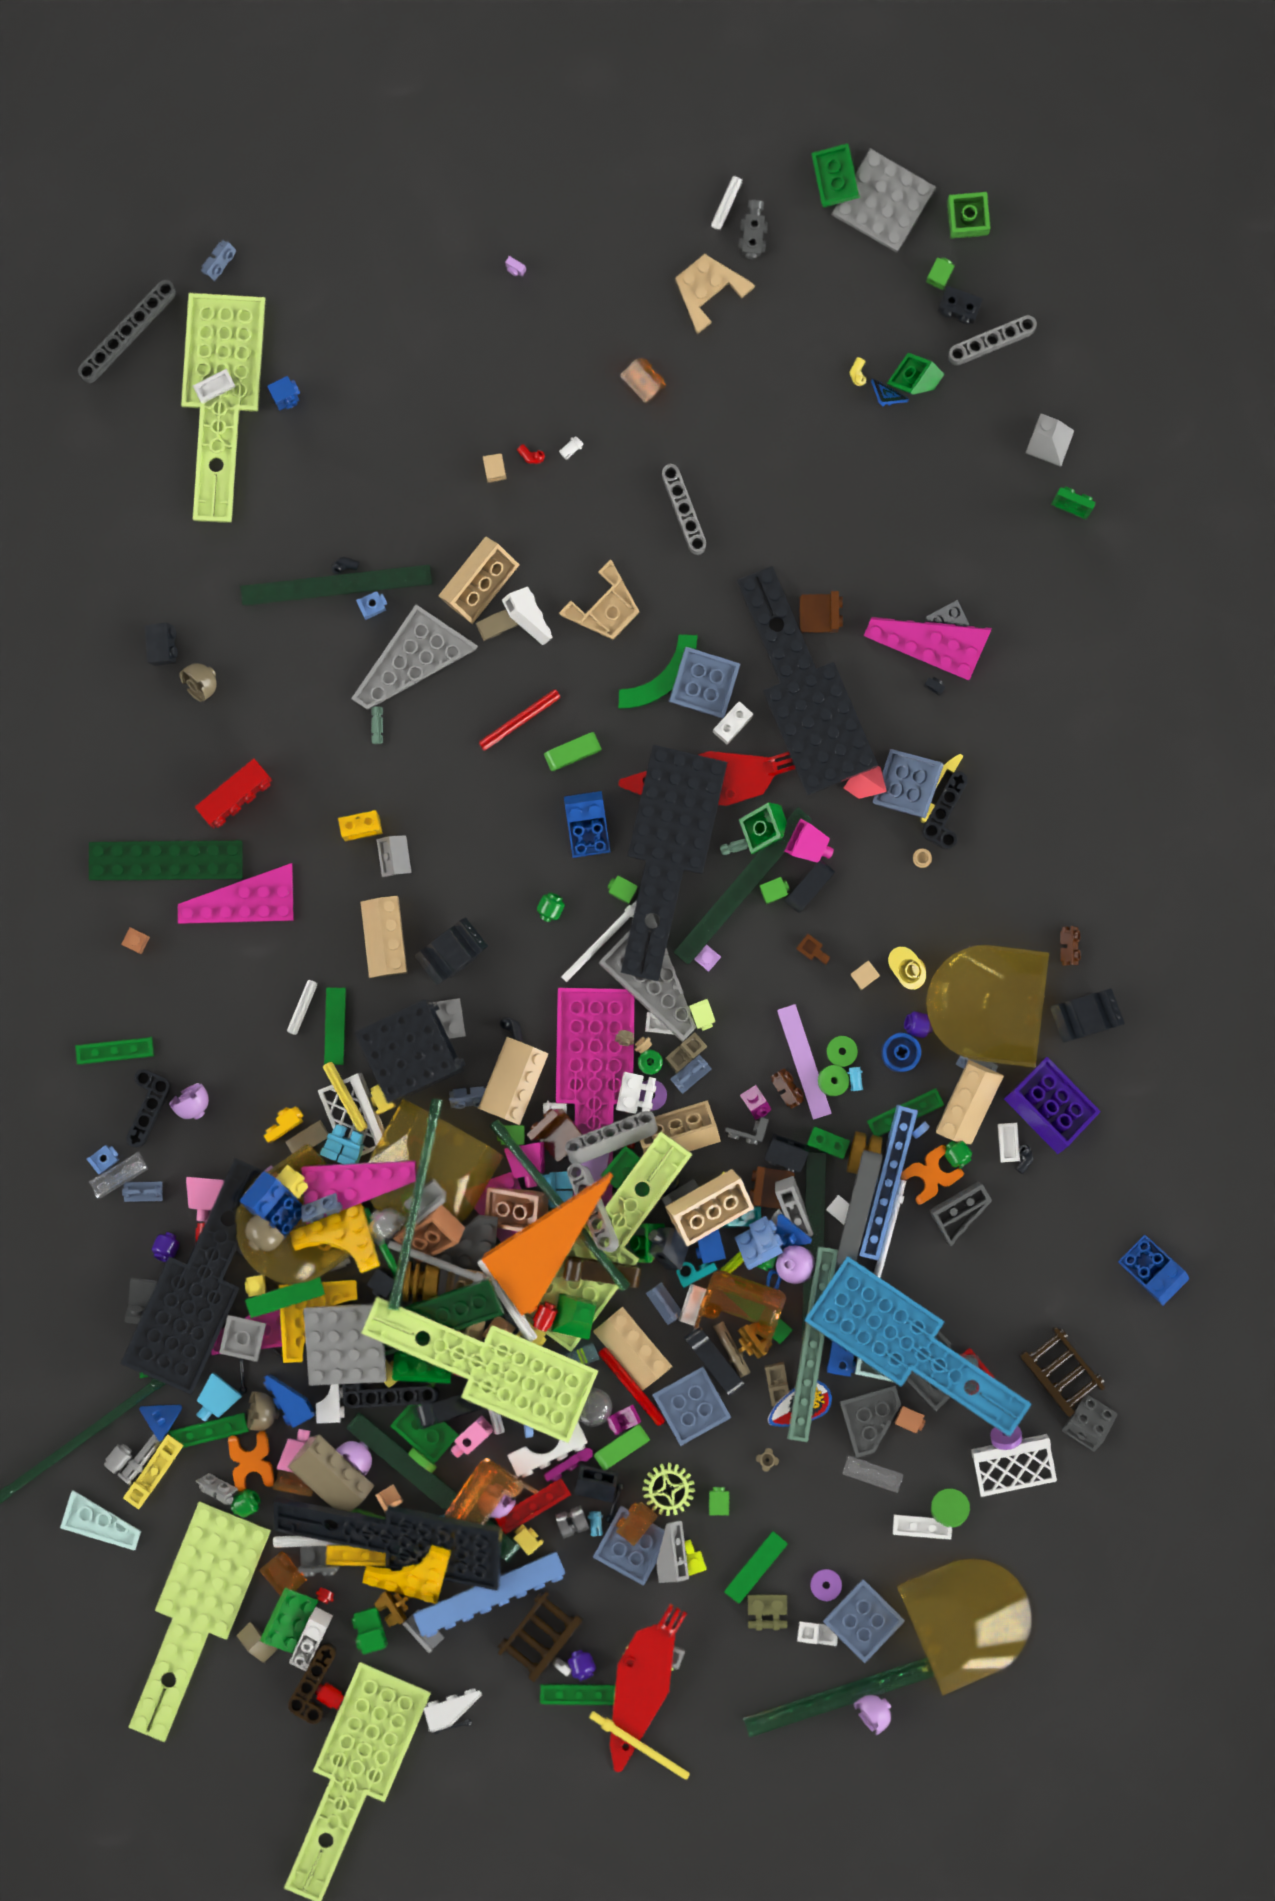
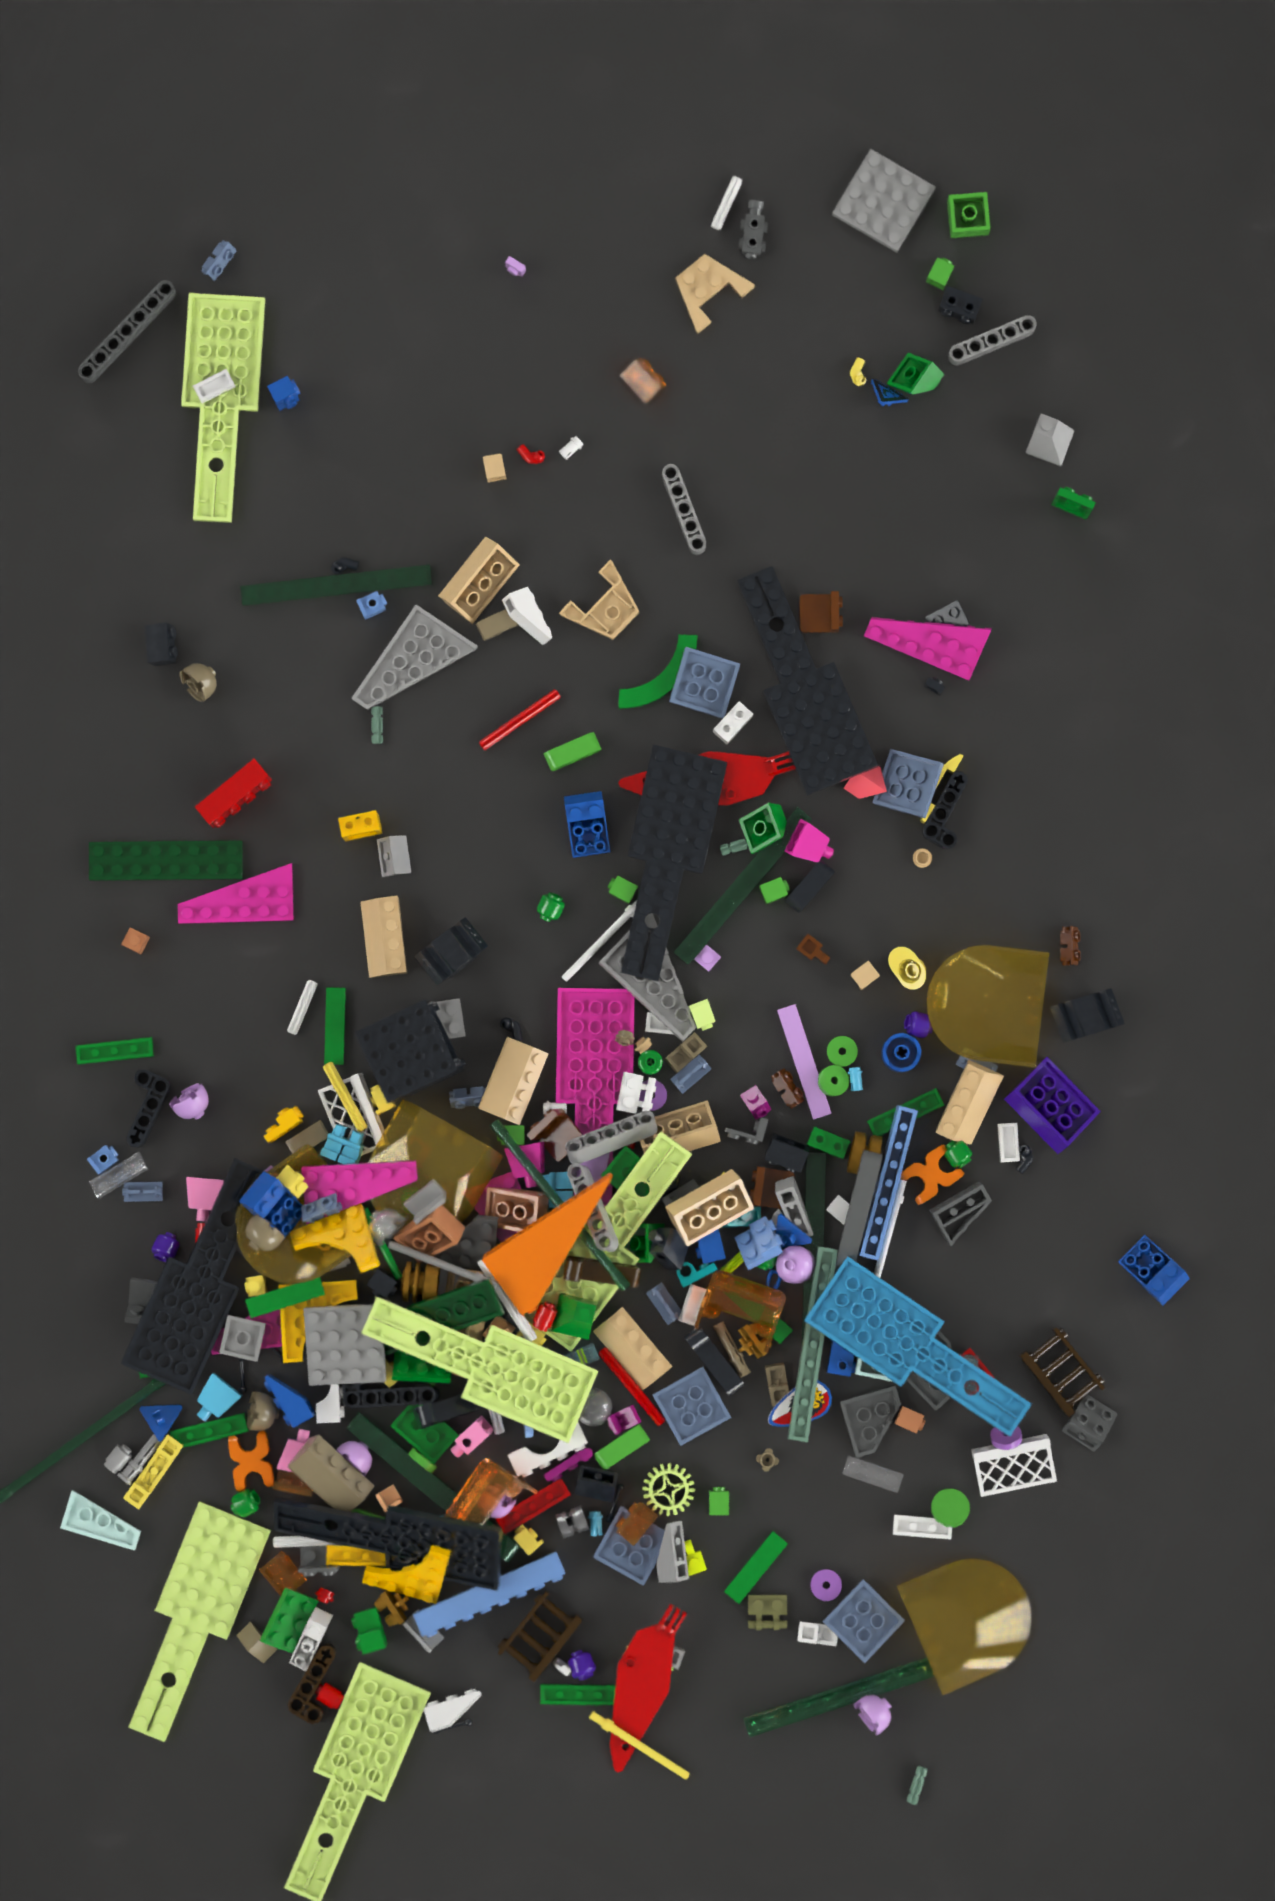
light grey hinge [196,1473,238,1504] -> none
clear green piece [387,1098,443,1311] -> none
green plate [812,144,860,207] -> none
light blue tile [912,1121,930,1139] -> none
none -> sand green axle [907,1766,927,1805]

